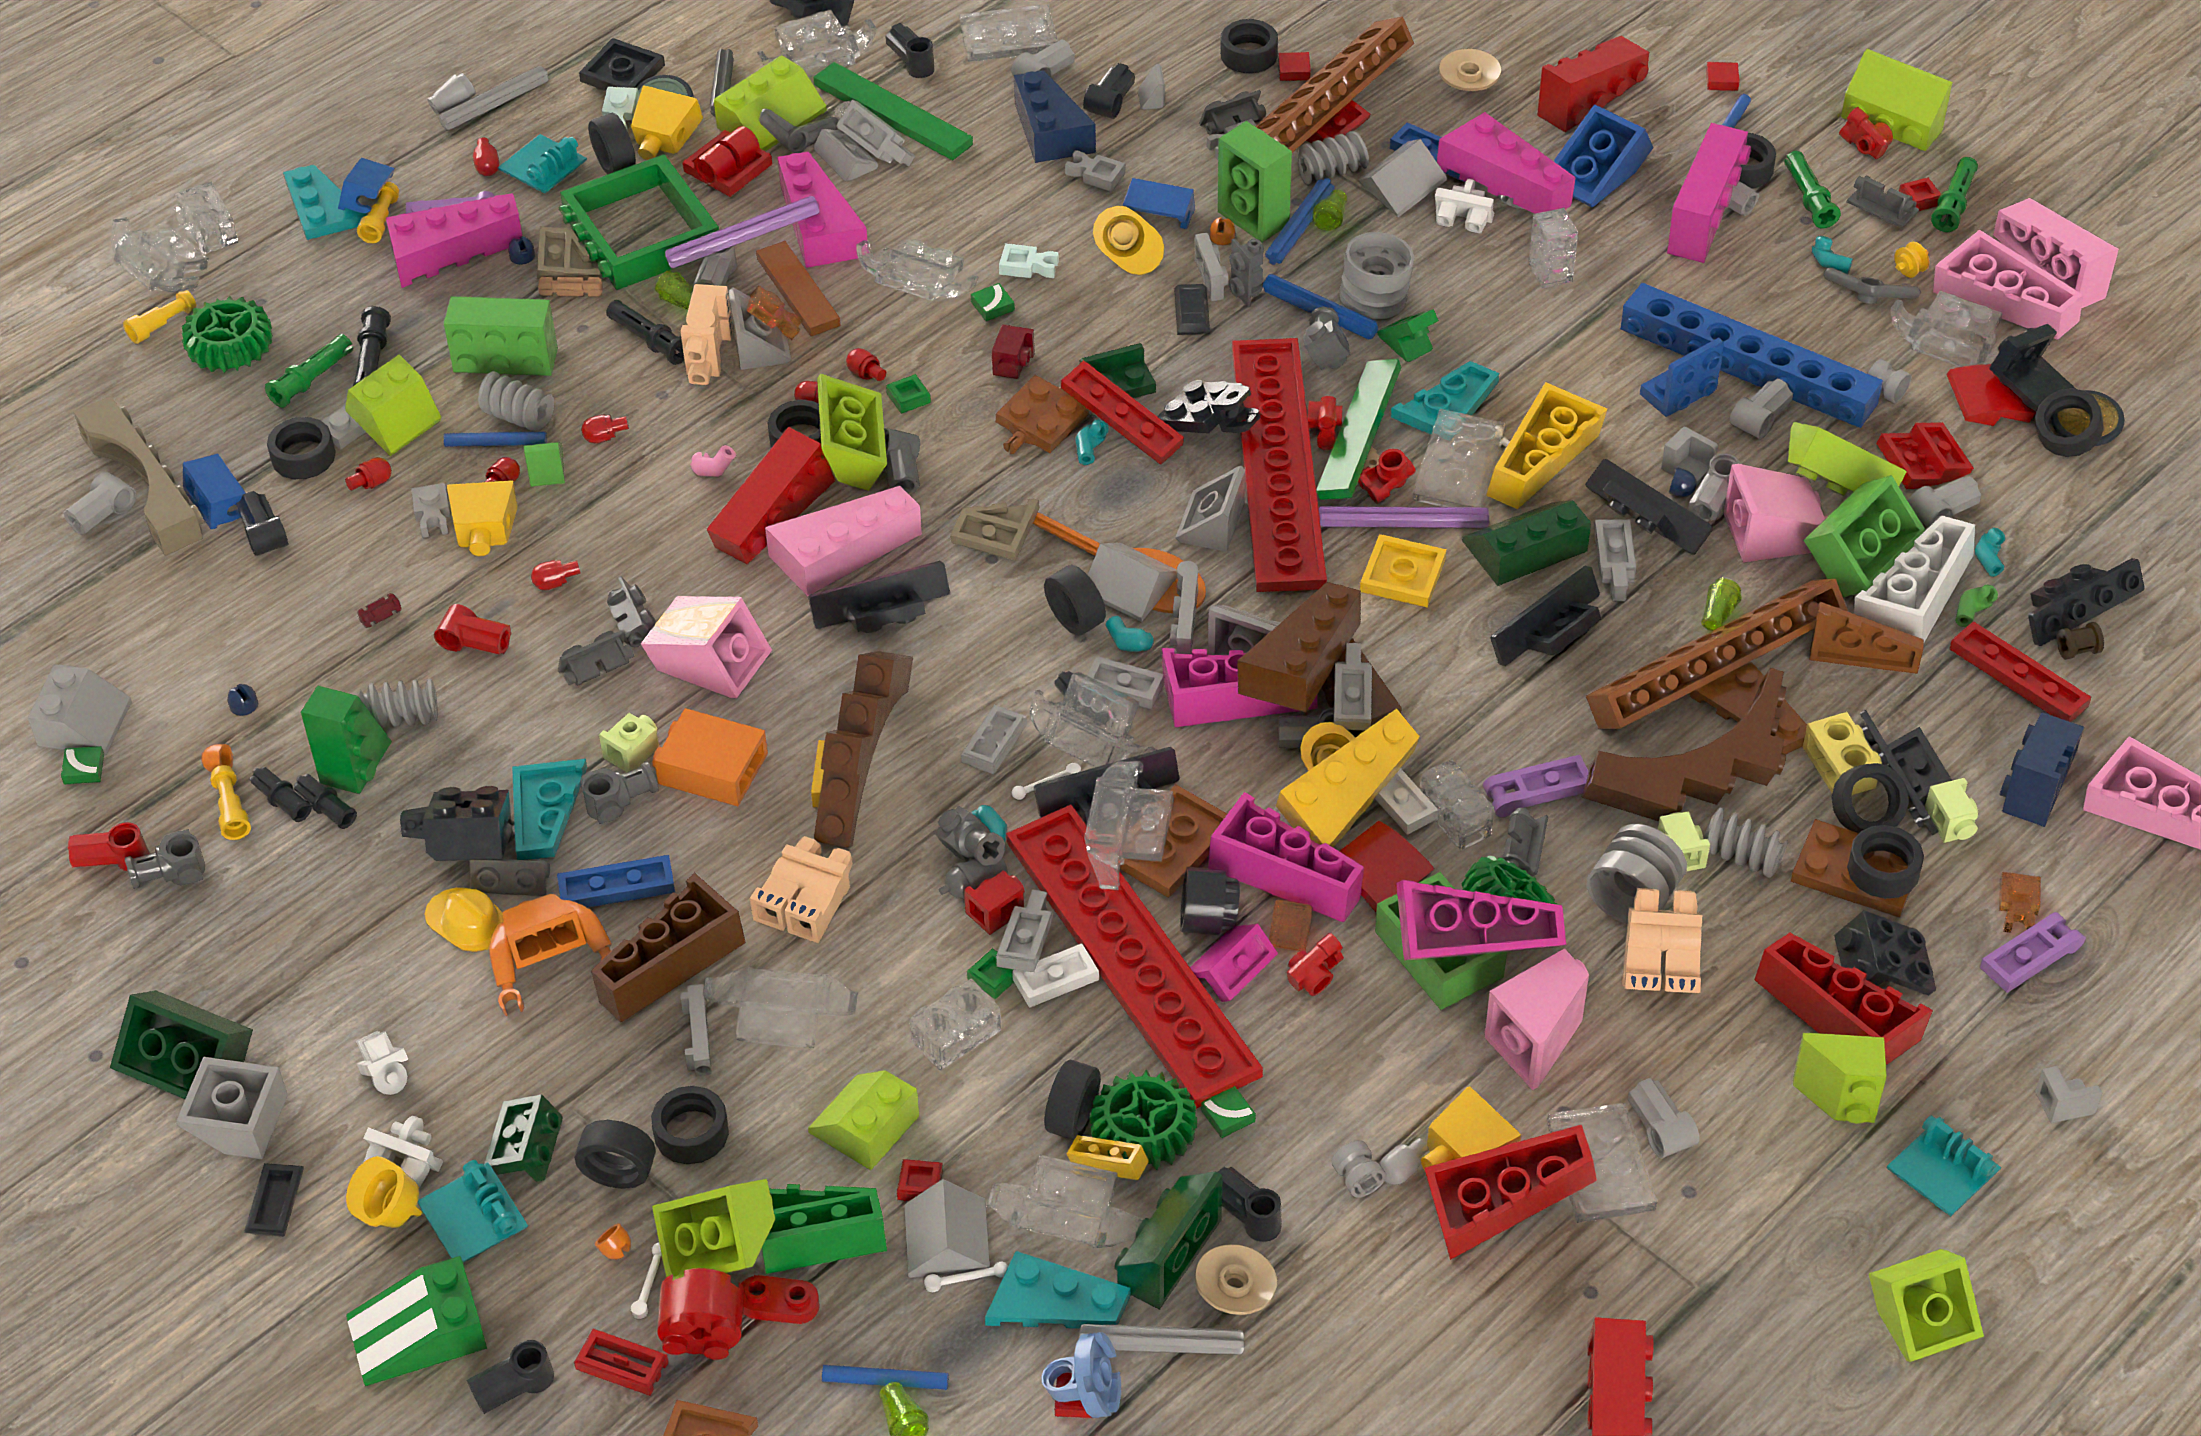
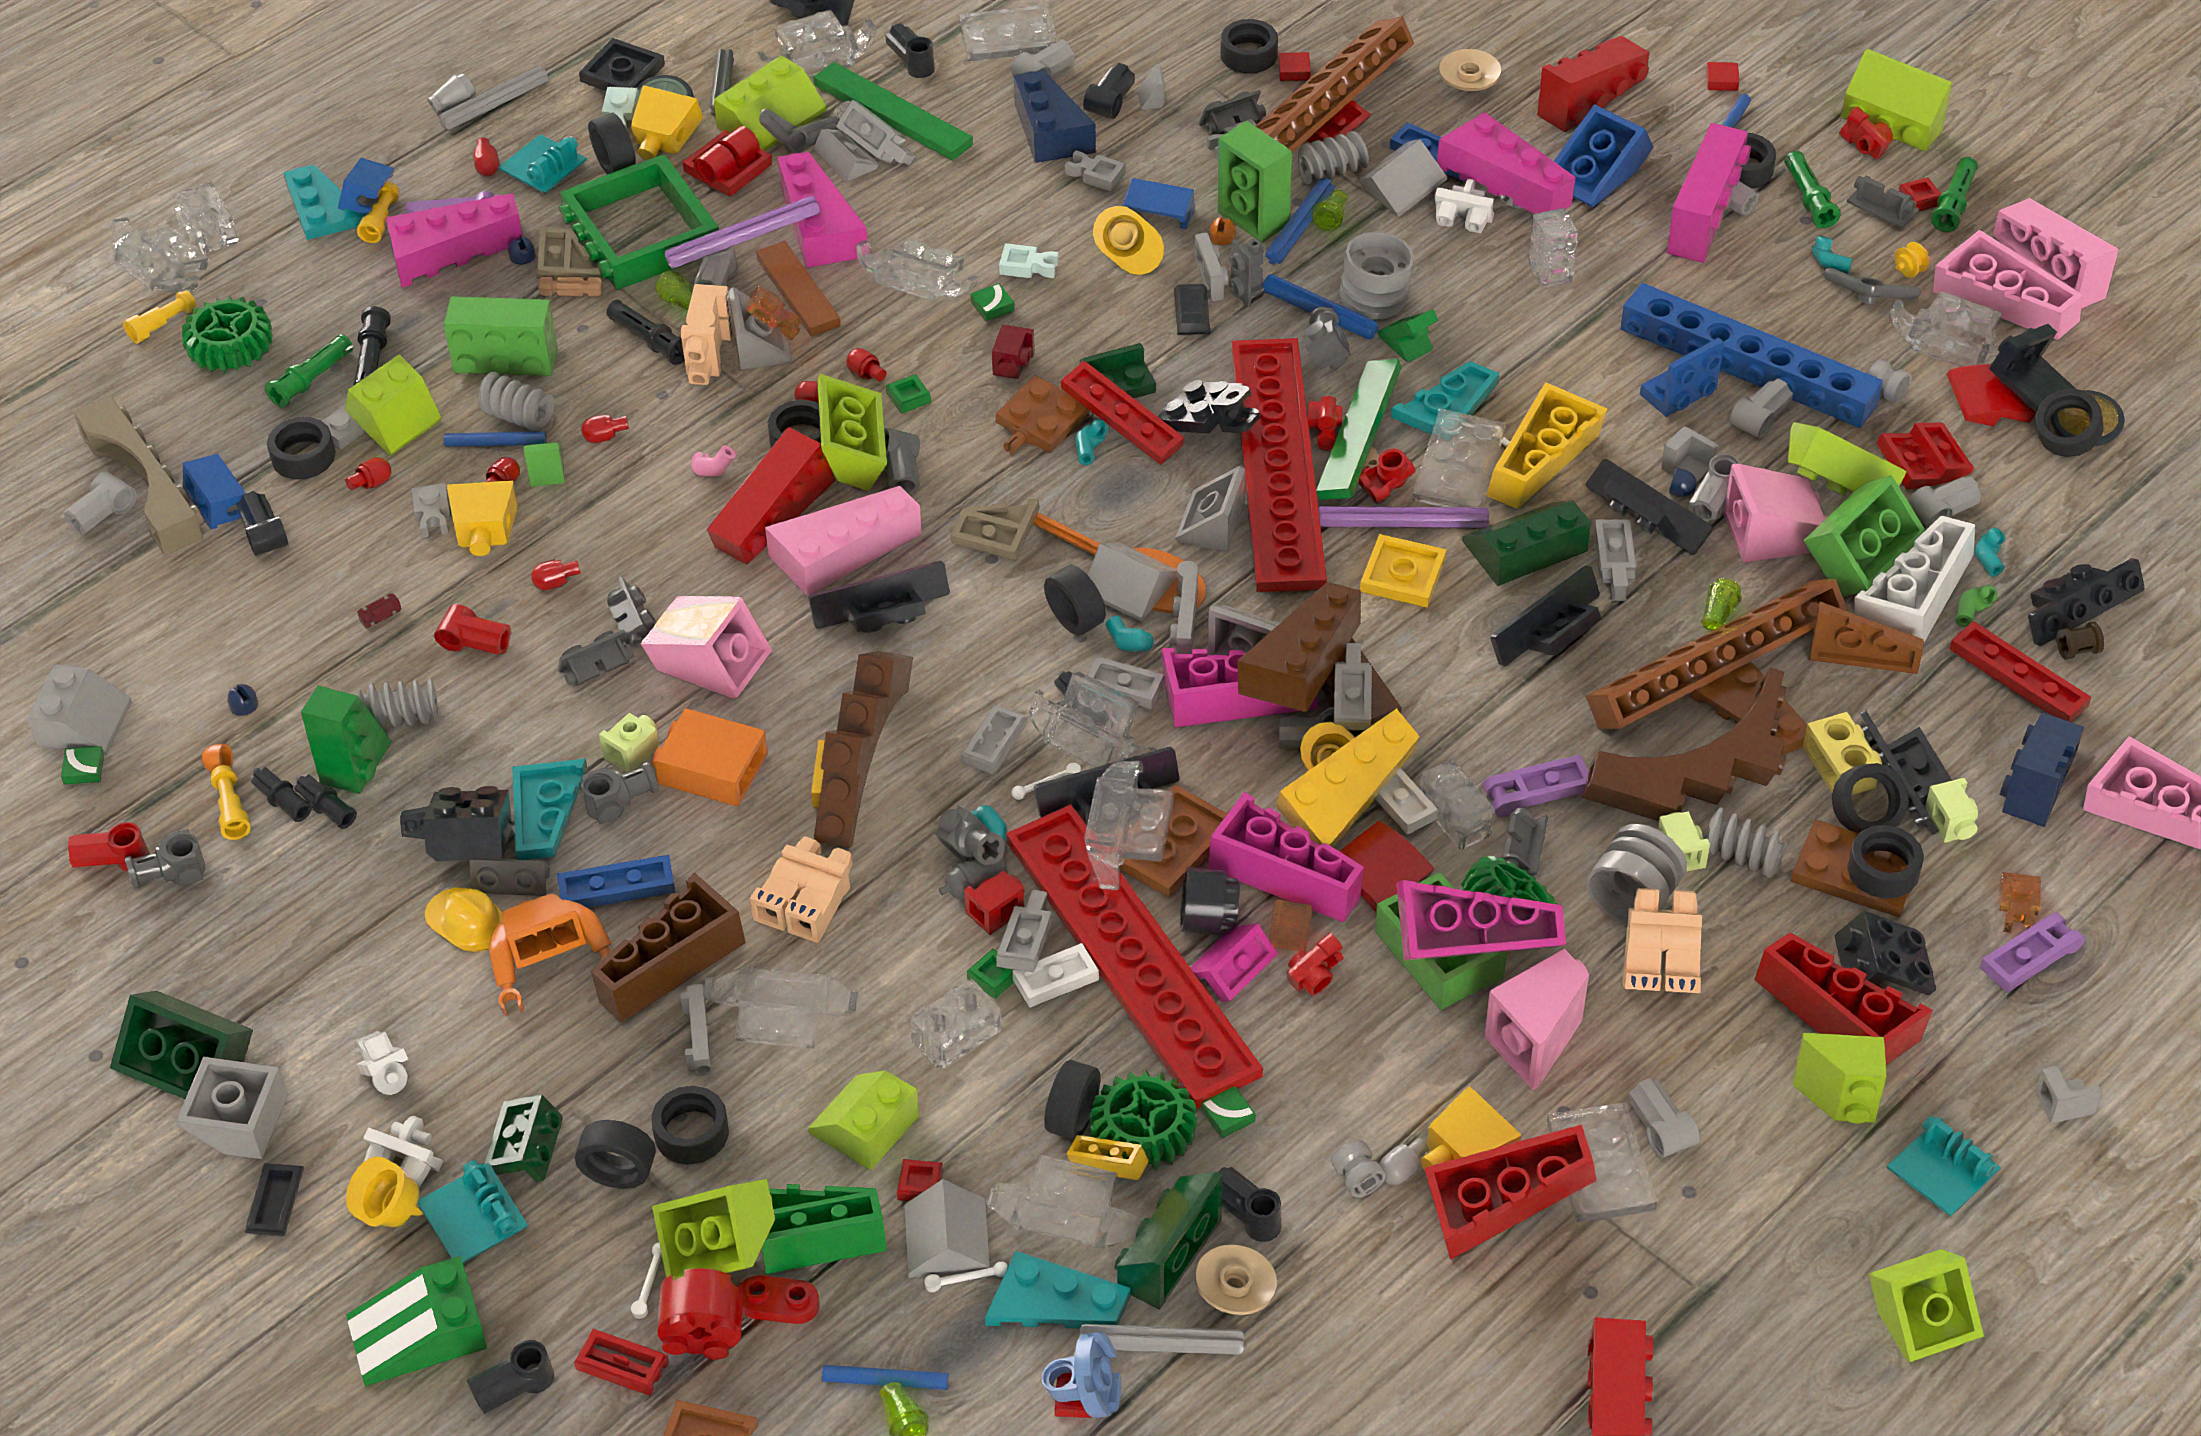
orange hinge [595,1223,631,1260] -> none

